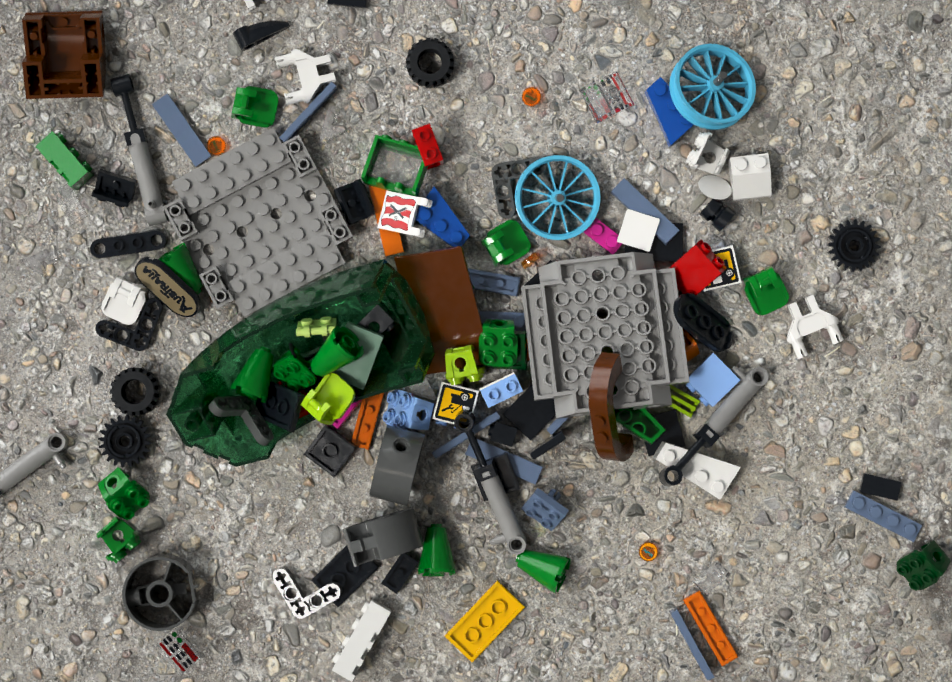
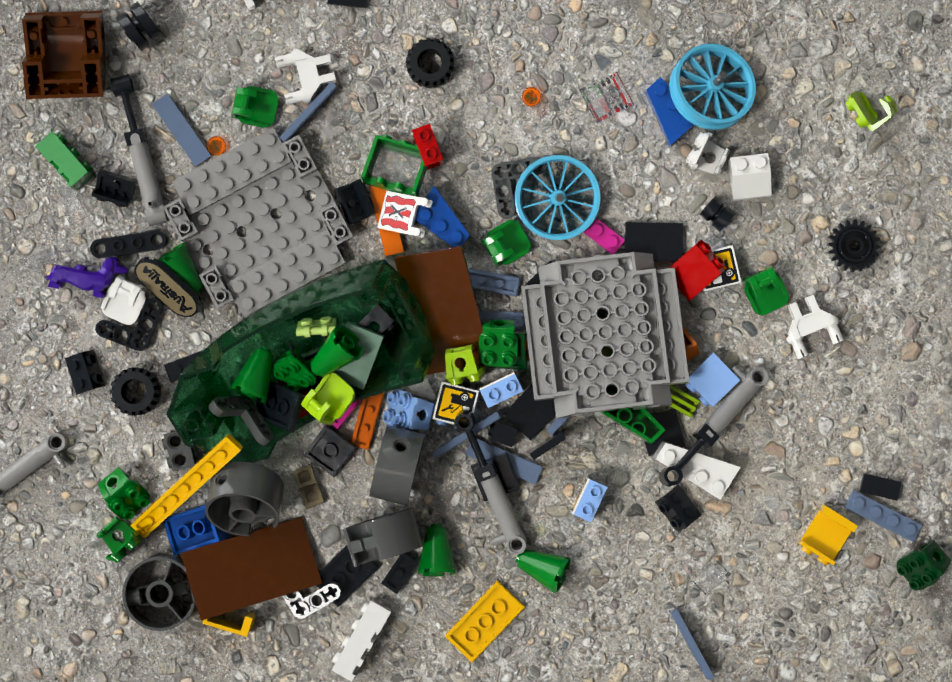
black gear [98,414,152,468] -> none
clear slope [154,627,202,676] -> none
black piece [233,21,290,51] -> none
clear orange tile [521,252,540,269] -> none
sand blue plate [521,488,569,531] -> none
reddish brown arch [589,352,634,462] -> none
sand blue tile [611,178,680,245] -> none
white sticker [617,209,660,252] -> none
clear orange tile [638,542,658,561] -> none
black tile [673,293,733,352] -> none
orange tile [683,590,738,666] -> none
white sticker [698,175,732,200] -> none
none -> dark purple animal [46,257,129,298]
none -> black bracket [65,350,105,395]
none -> black wheel [116,1,163,51]
none -> yellow plate [130,434,243,538]
none -> dark grey brick [162,428,197,472]
none -> blue slope [163,505,232,556]
none -> black plate [164,352,207,383]
none -> reddish brown piece [180,517,322,621]
none -> yellow panel [202,612,256,637]
none -> dark grey animal [205,462,284,536]
none -> dark tan slope [293,465,325,509]
none -> light blue piece [570,477,608,522]
none -> black bracket [655,484,702,532]
none -> yellow panel [799,505,858,566]
none -> lime piece [846,91,898,131]

